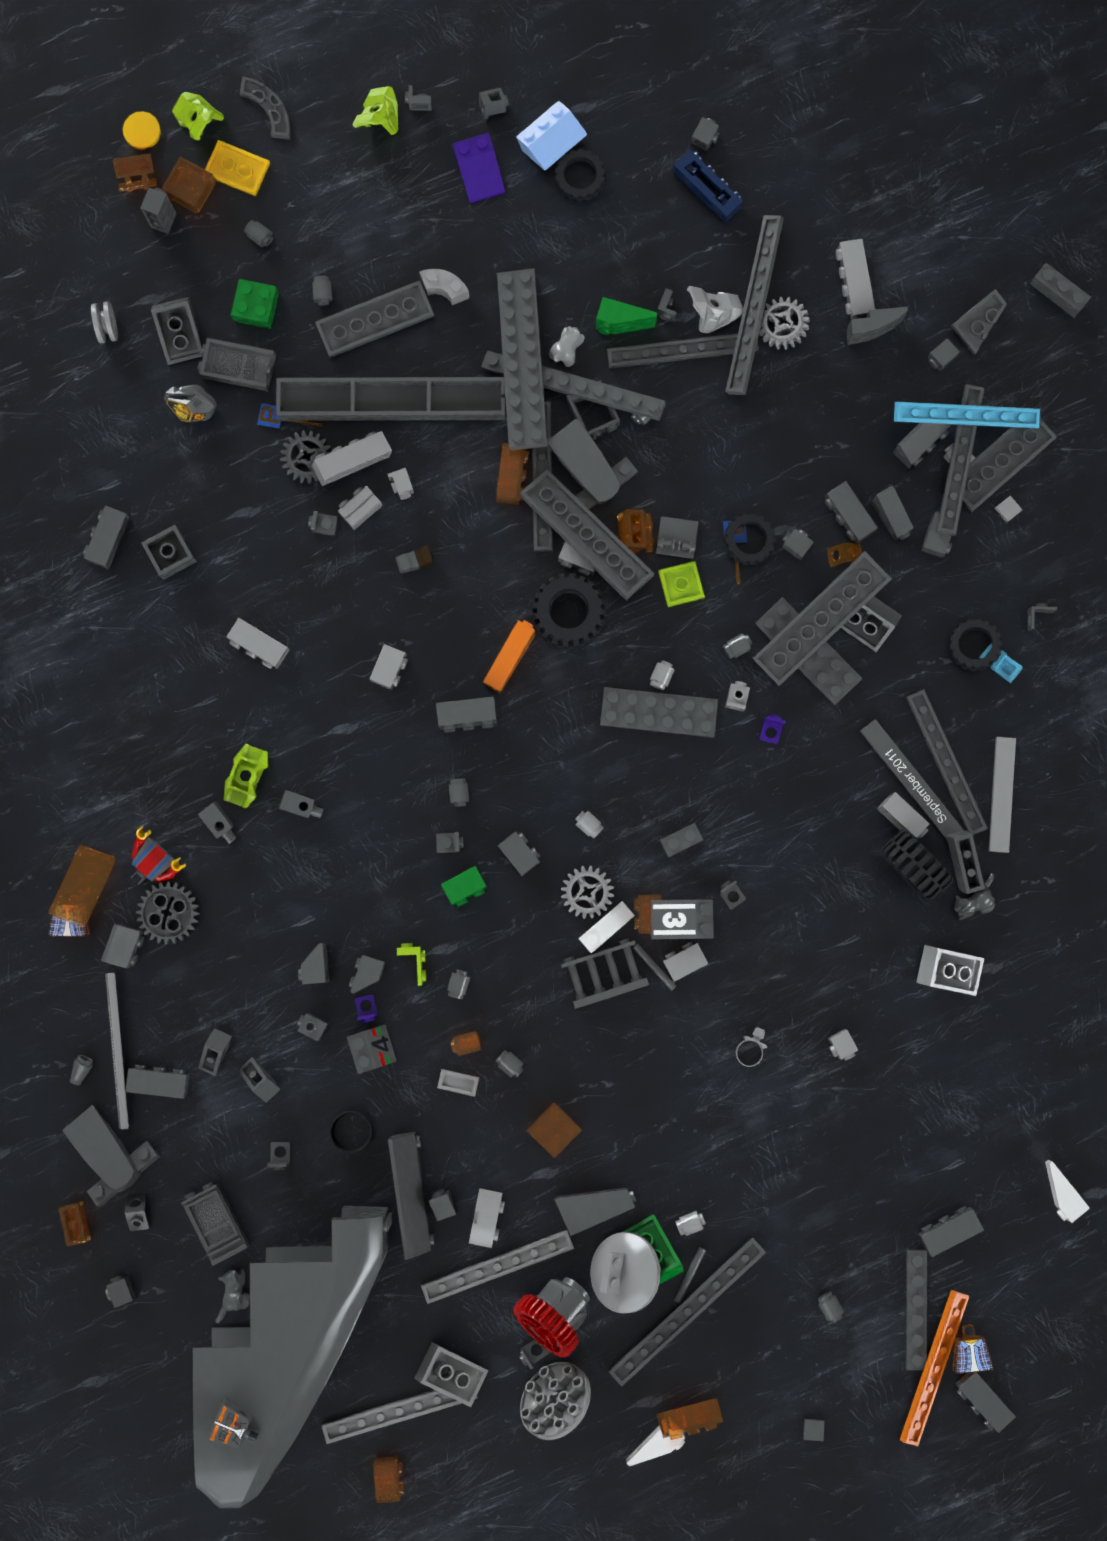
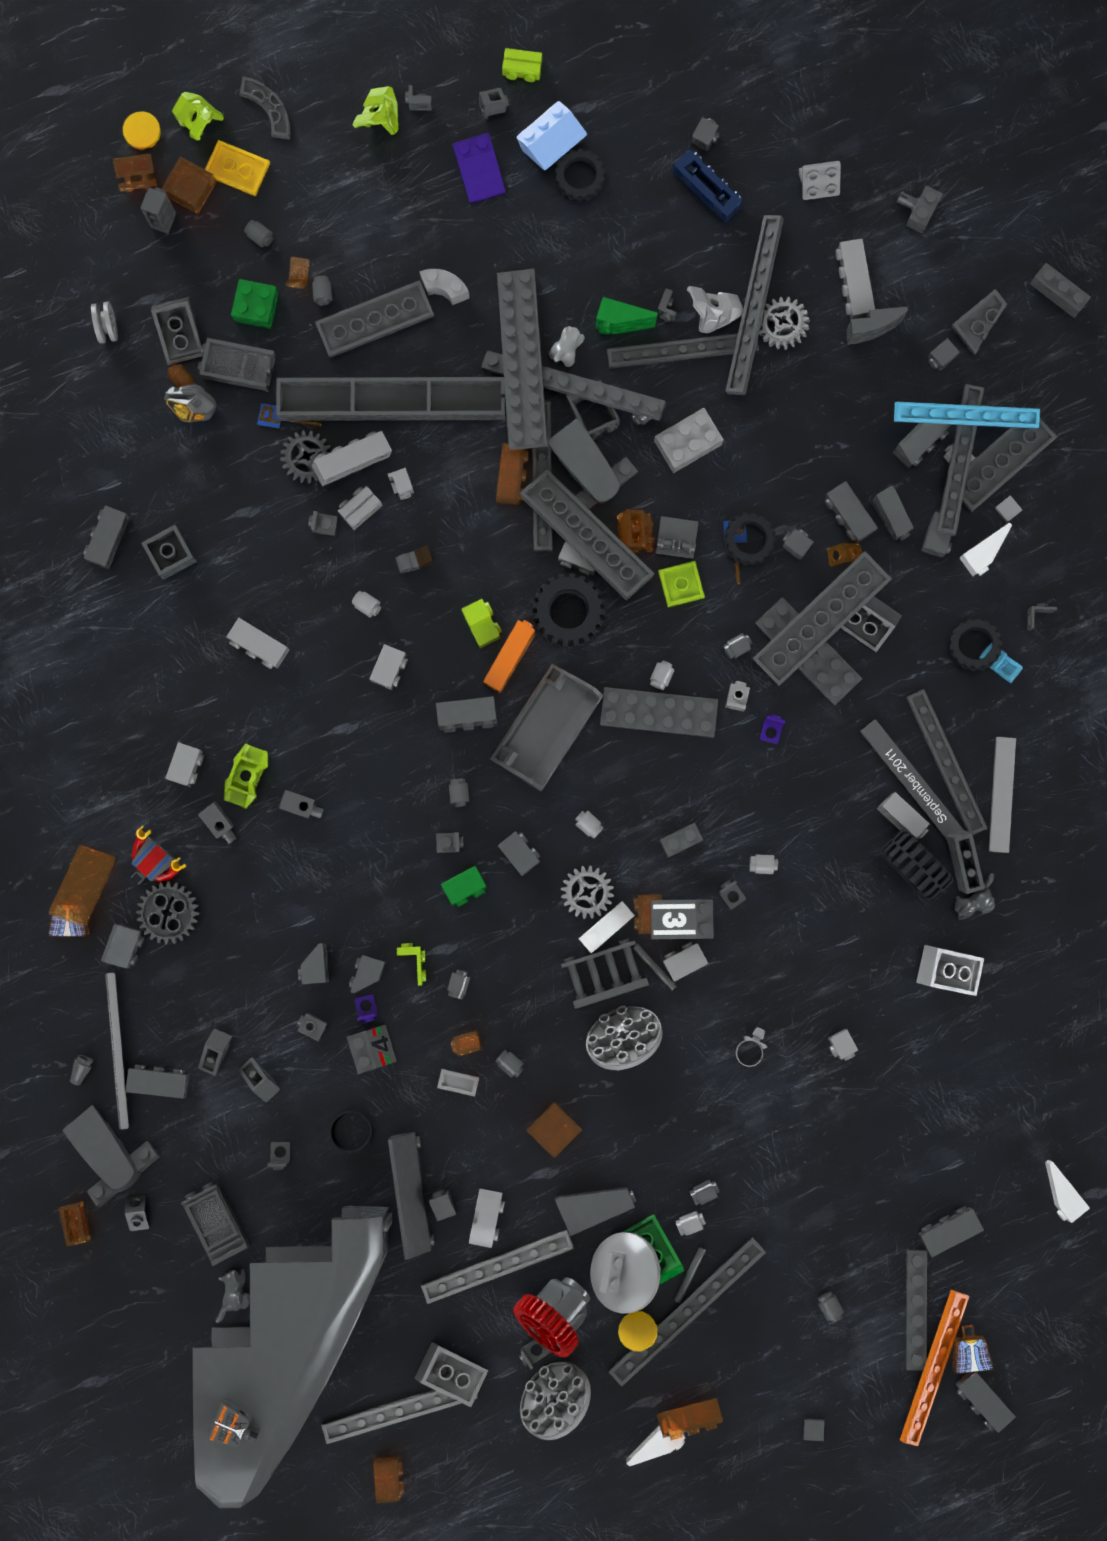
dark grey brick [105,1275,137,1308] -> none
none -> light grey brick [165,742,204,787]
none -> clear orange brick [167,364,195,389]
none -> clear orange bracket [285,257,310,289]
none -> light grey brick [352,591,381,617]
none -> lime brick [462,599,502,648]
none -> dark grey slope [490,664,604,791]
none -> lime brick [502,48,542,82]
none -> light grey bracket [586,1006,663,1071]
none -> yellow tile [618,1311,658,1352]
none -> light grey brick [654,408,724,473]
none -> dark grey brick [689,1179,720,1206]
none -> light grey brick [750,854,778,874]
none -> light grey bracket [799,161,841,200]
none -> dark grey brick [897,186,943,234]
none -> white slope [960,523,1012,576]

